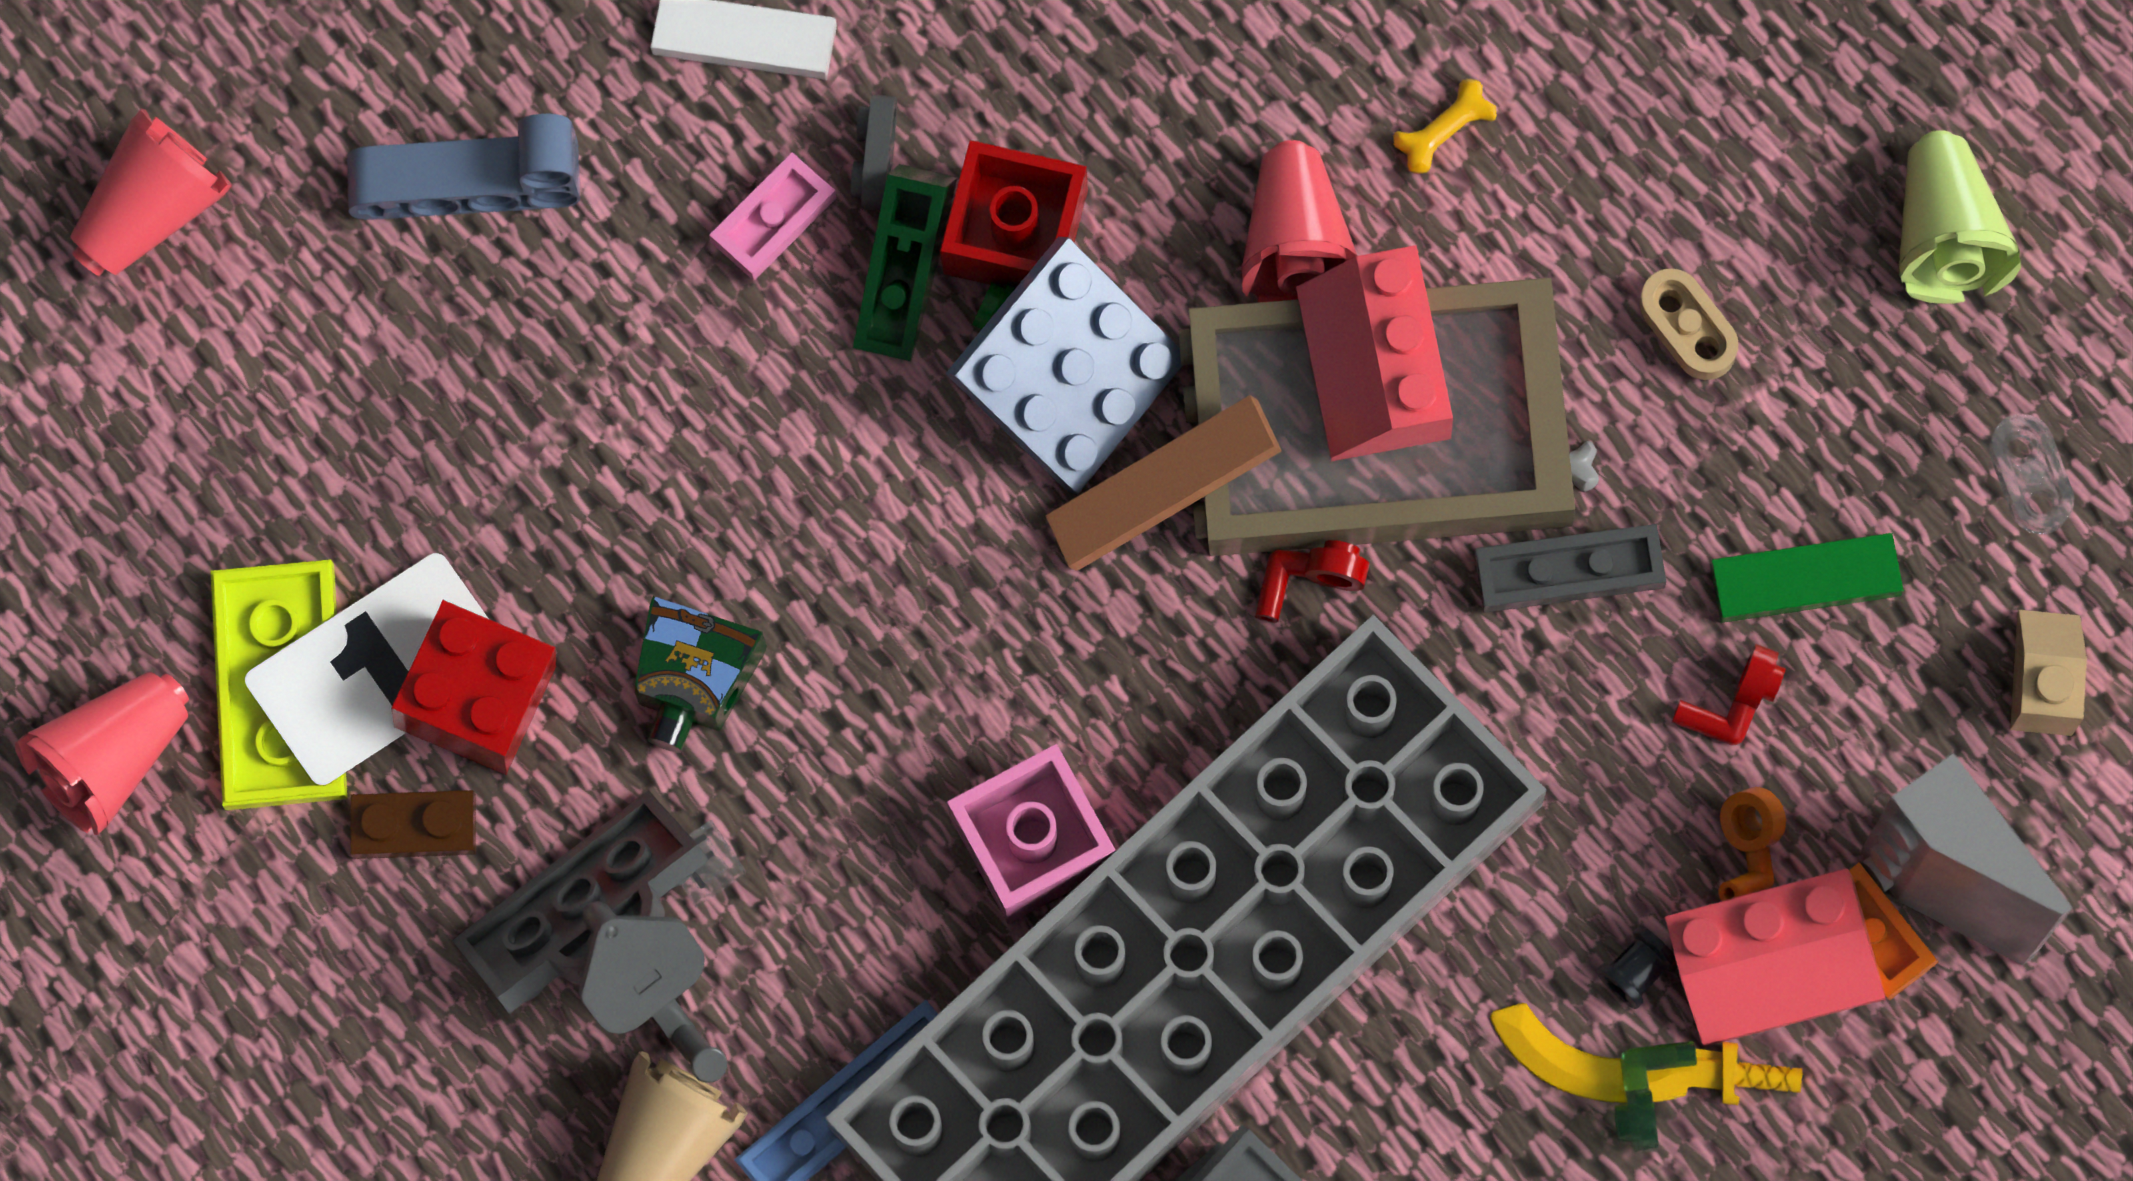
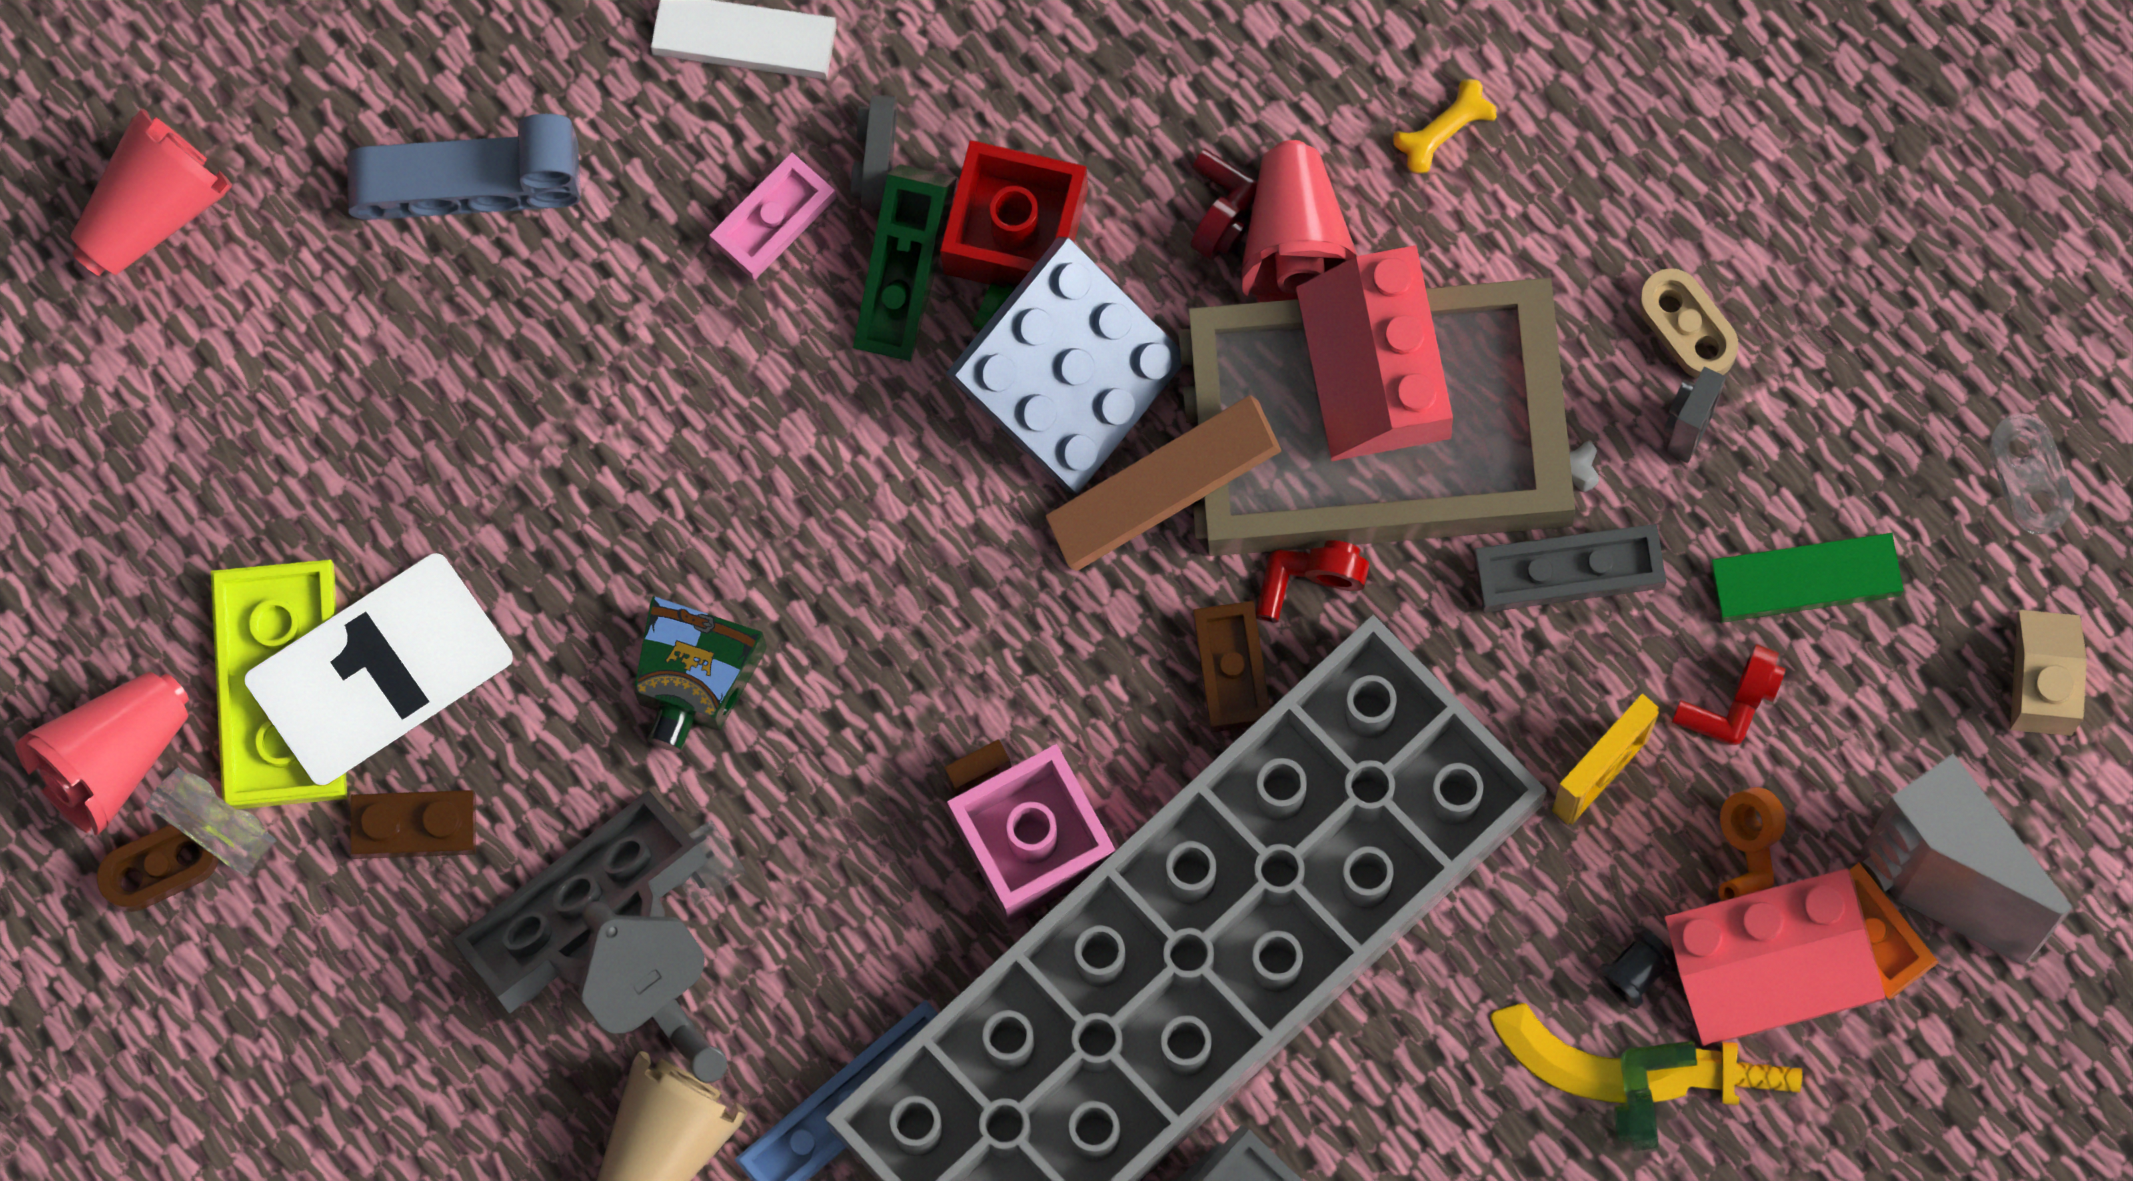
red brick [391,600,556,775] -> none
yellowish green cone [1899,130,2021,304] -> none
none -> reddish brown plate [97,820,219,912]
none -> clear plate [145,767,277,878]
none -> reddish brown plate [944,739,1011,797]
none -> dark red plate [1190,149,1257,260]
none -> reddish brown plate [1193,601,1270,733]
none -> yellow tile [1552,693,1659,825]
none -> dark grey plate [1663,366,1726,464]

